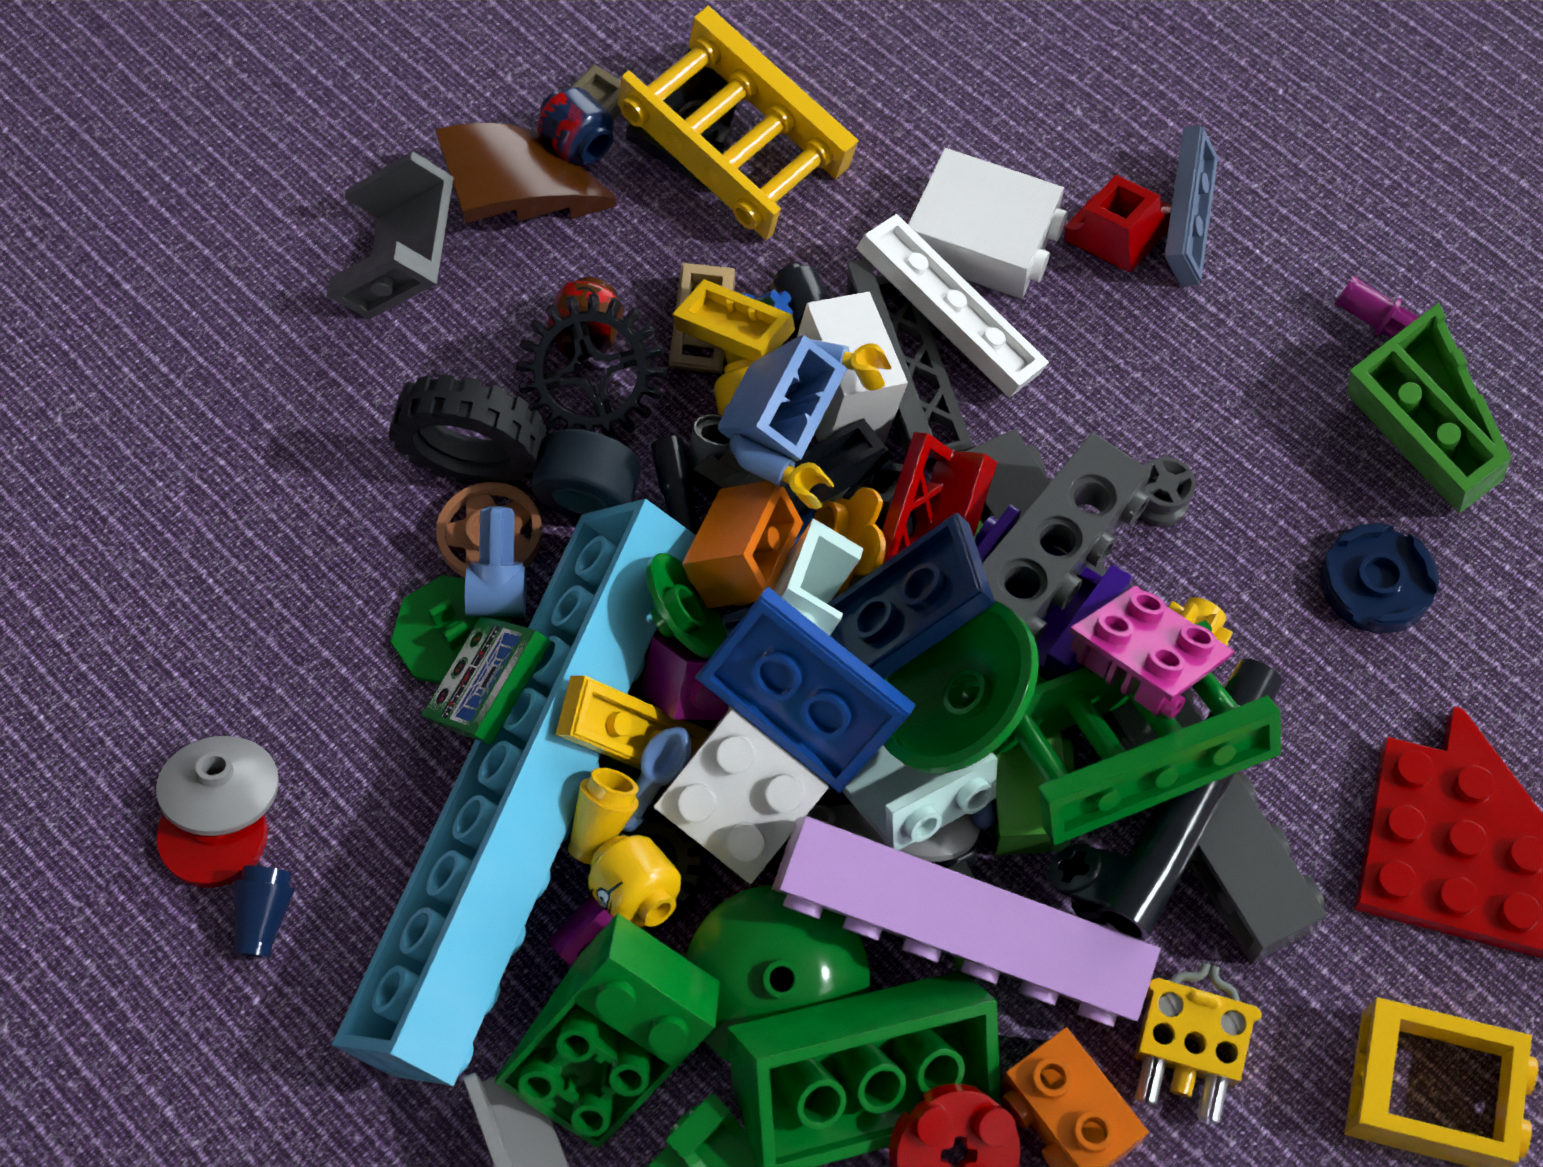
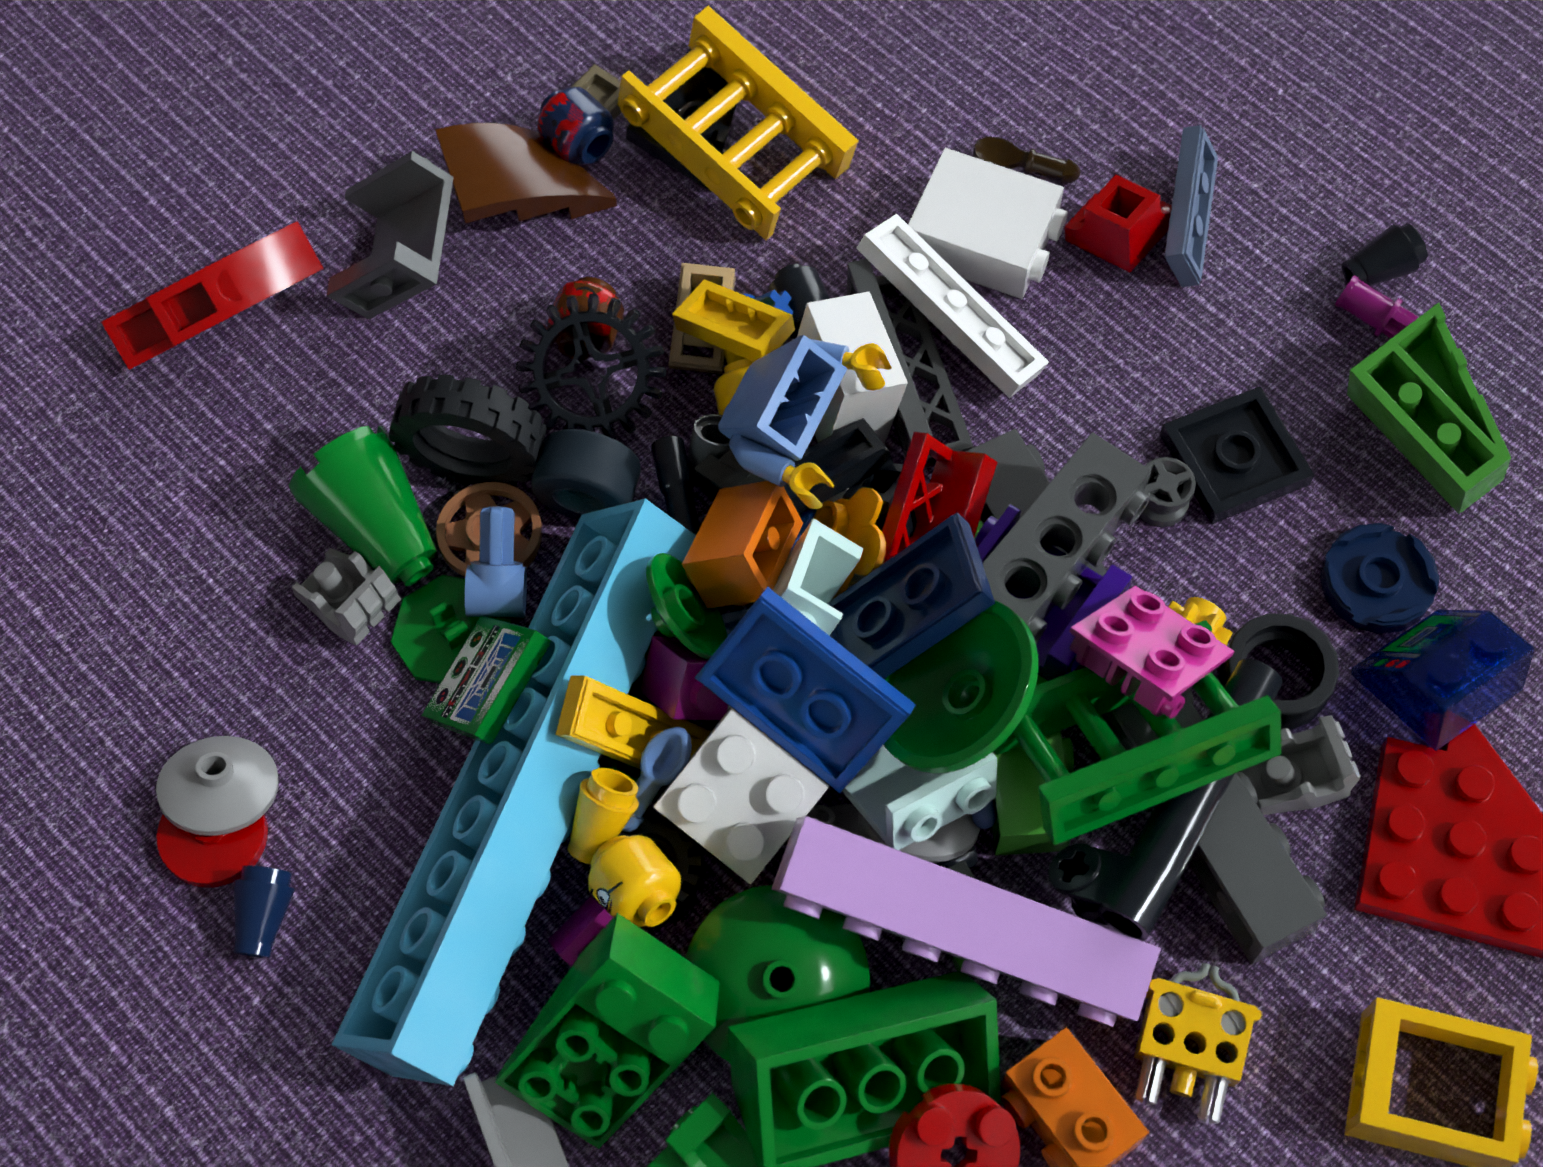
none -> red slope [101,221,324,370]
none -> green cone [289,425,437,586]
none -> light grey hand [292,548,401,646]
none -> dark brown piece [973,136,1081,183]
none -> black tile [1160,386,1315,525]
none -> black tyre [1219,613,1339,730]
none -> light grey hand [1239,715,1361,815]
none -> black cone [1341,223,1428,286]
none -> clear blue slope [1351,609,1535,751]

